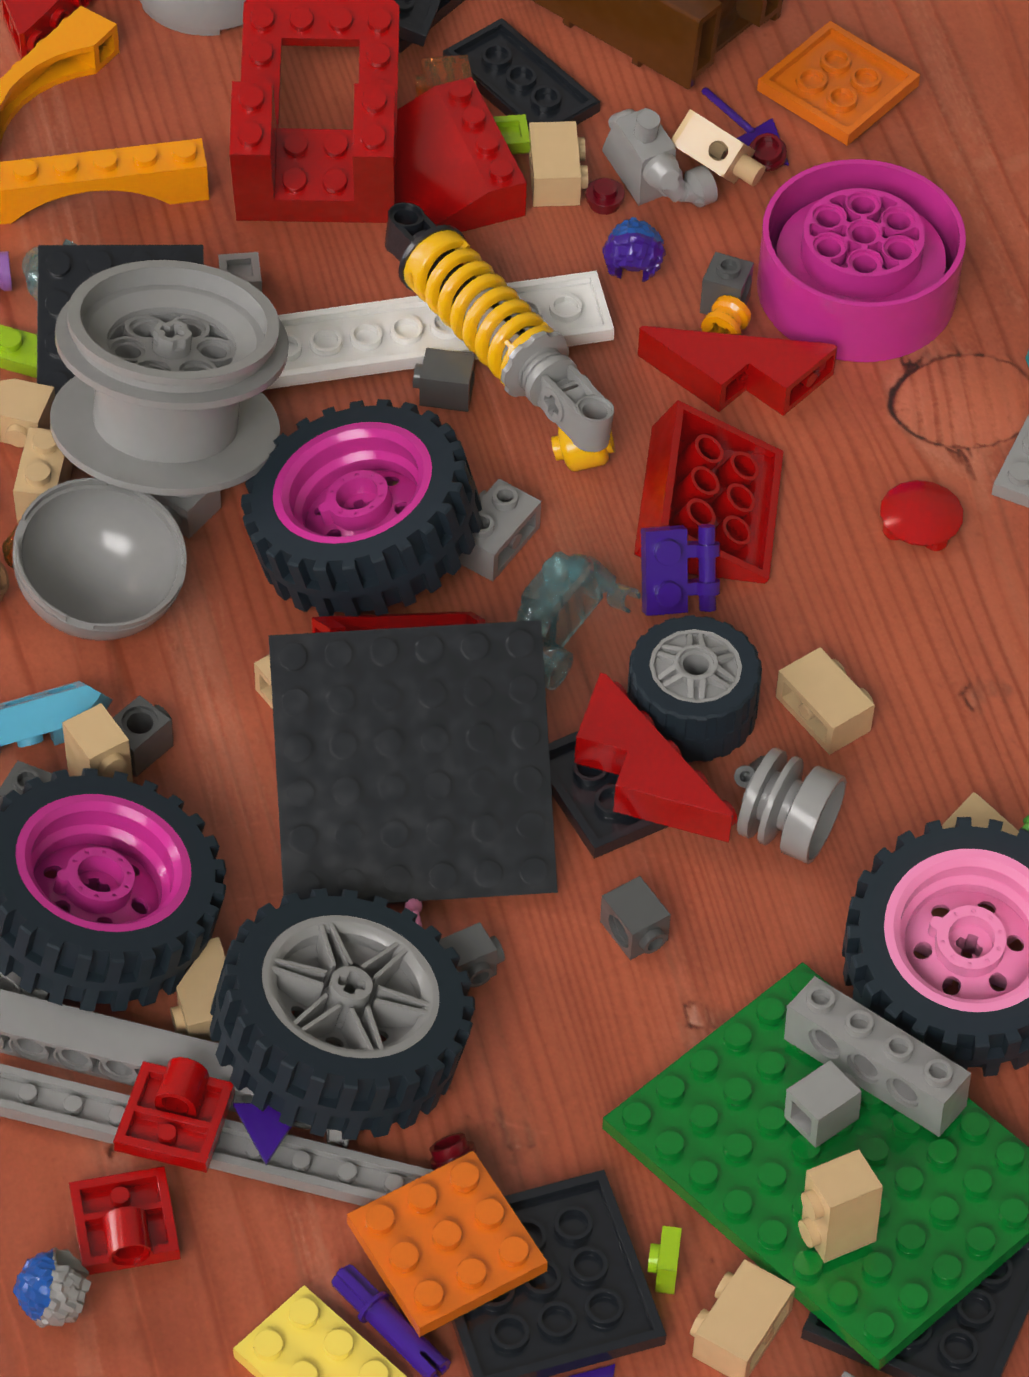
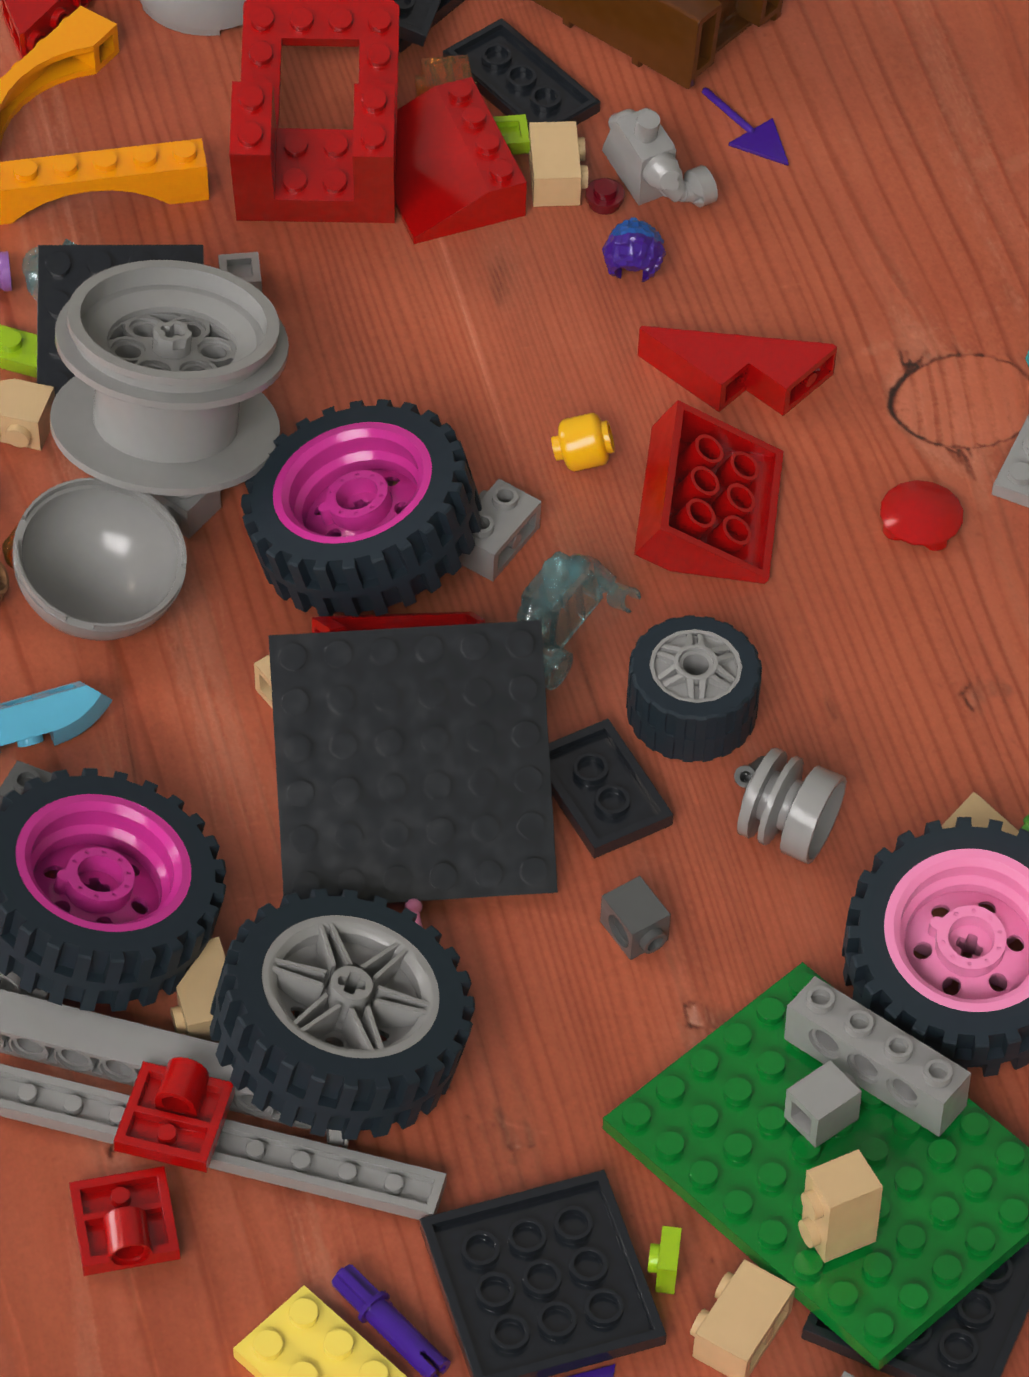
tan brick [13,427,74,524] -> none
piece [13,1247,92,1328] -> none
tan brick [62,703,133,783] -> none
dark grey brick [113,695,174,777] -> none
dark purple piece [233,1103,296,1165] -> none
white plate [265,270,614,390] -> none
orange plate [347,1151,548,1337] -> none
piece [385,202,614,452] -> none
dark grey brick [413,348,475,412] -> none
dark red plate [429,1133,477,1170] -> none
dark grey brick [439,922,505,987] -> none
red slope [574,672,738,843] -> none
dark purple plate [641,524,720,616] -> none
tan torso [671,109,766,186] -> none
dark grey brick [700,252,754,315] -> none
light orange wheel [701,295,751,335] -> none
dark red plate [749,133,787,172] -> none
orange plate [757,21,920,146] -> none
dark pink wheel [757,159,966,362] -> none
tan brick [776,647,875,755] -> none

